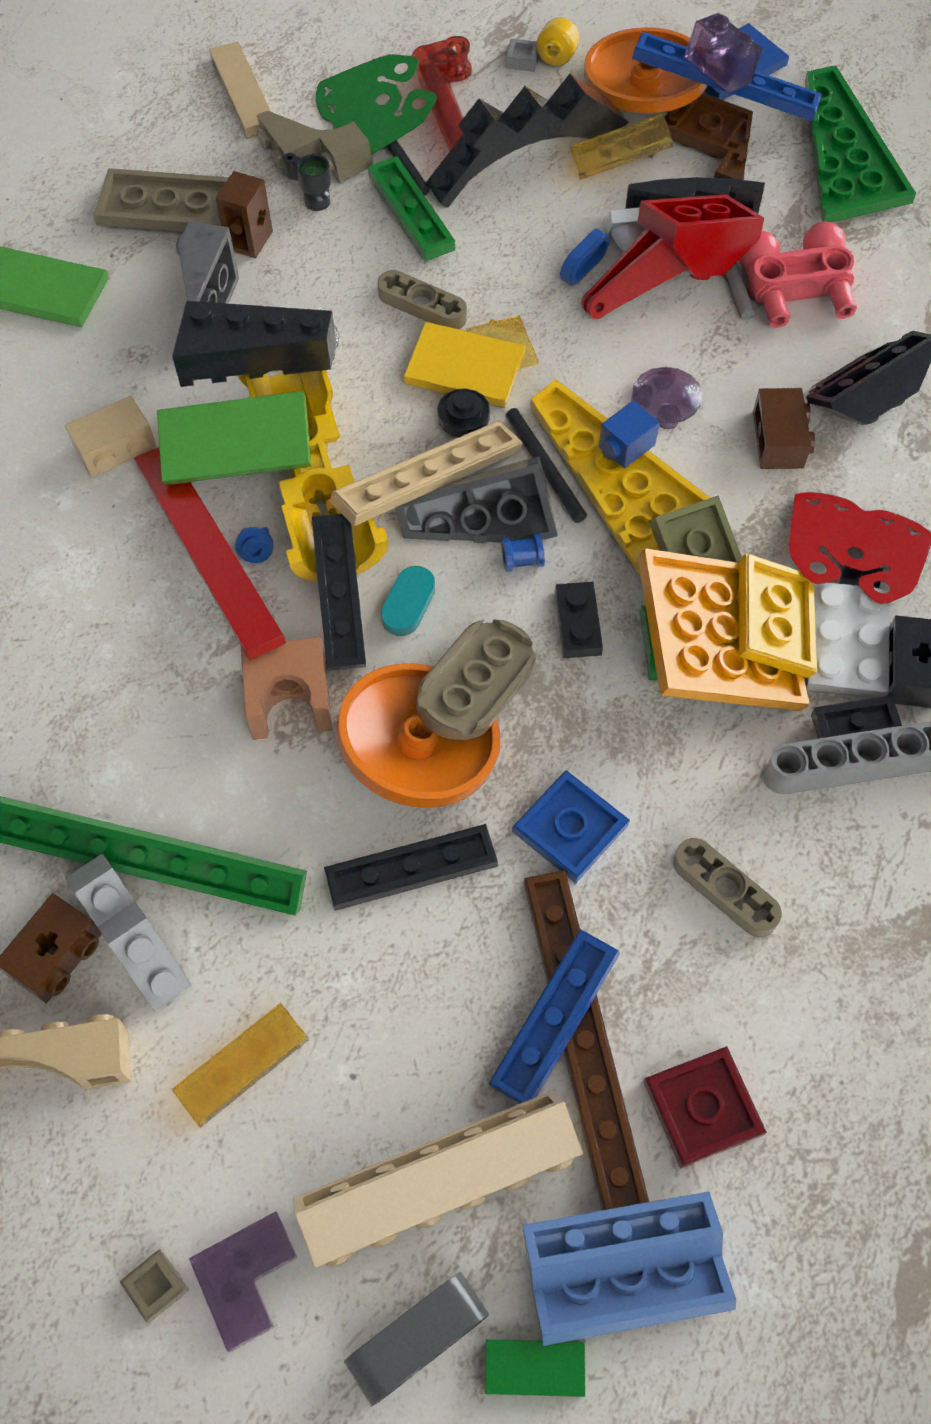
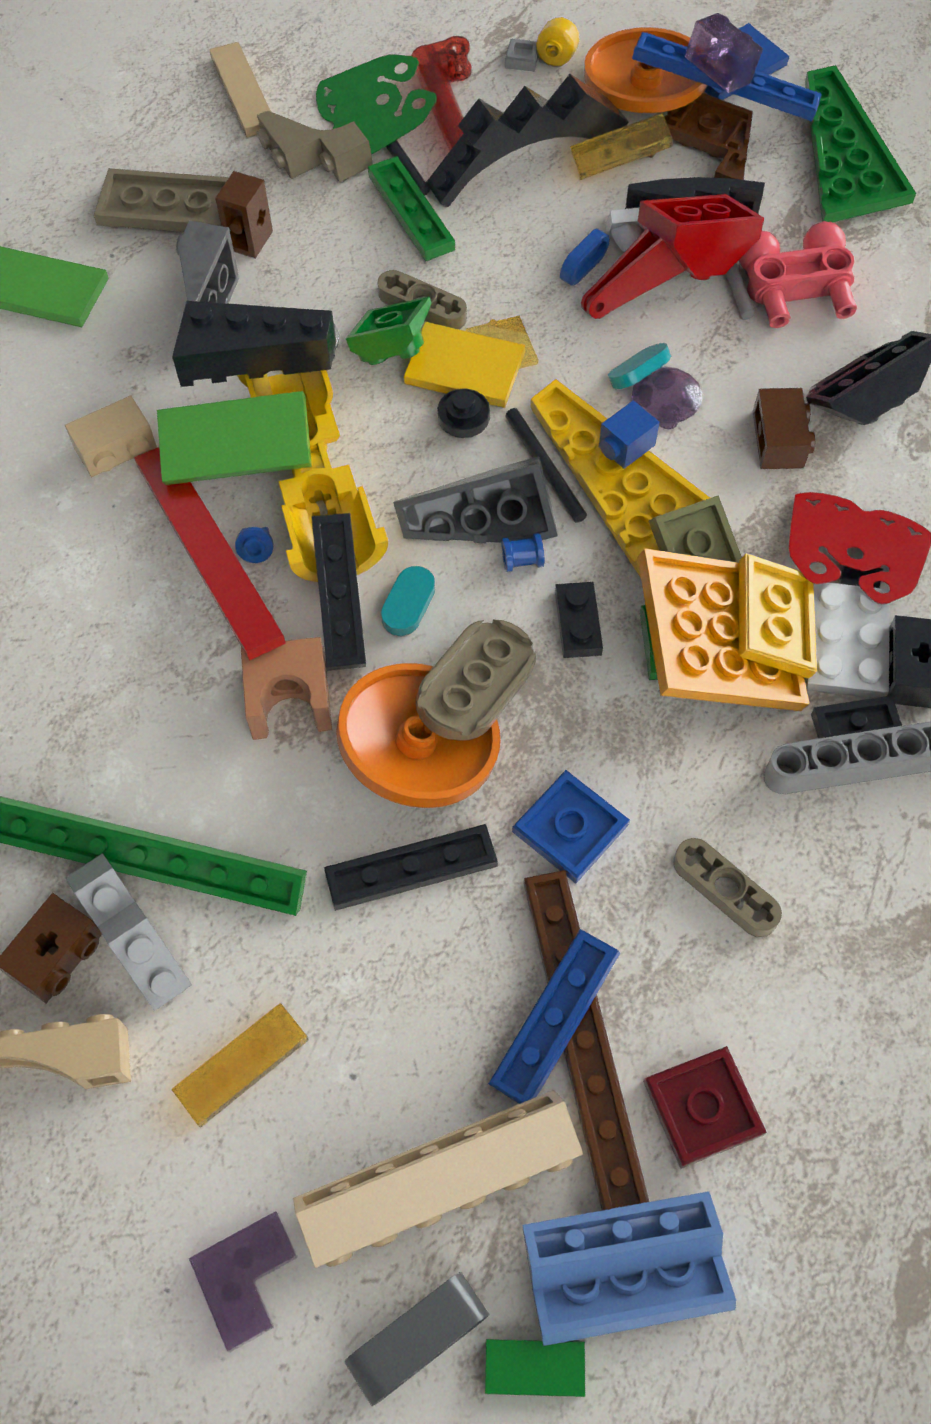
dark tan tile [119,1249,189,1323] -> none
black piece [283,153,331,211] -> none
tan tile [330,421,522,526] -> none
none -> green slope [346,296,432,365]
none -> teal tile [608,343,671,389]

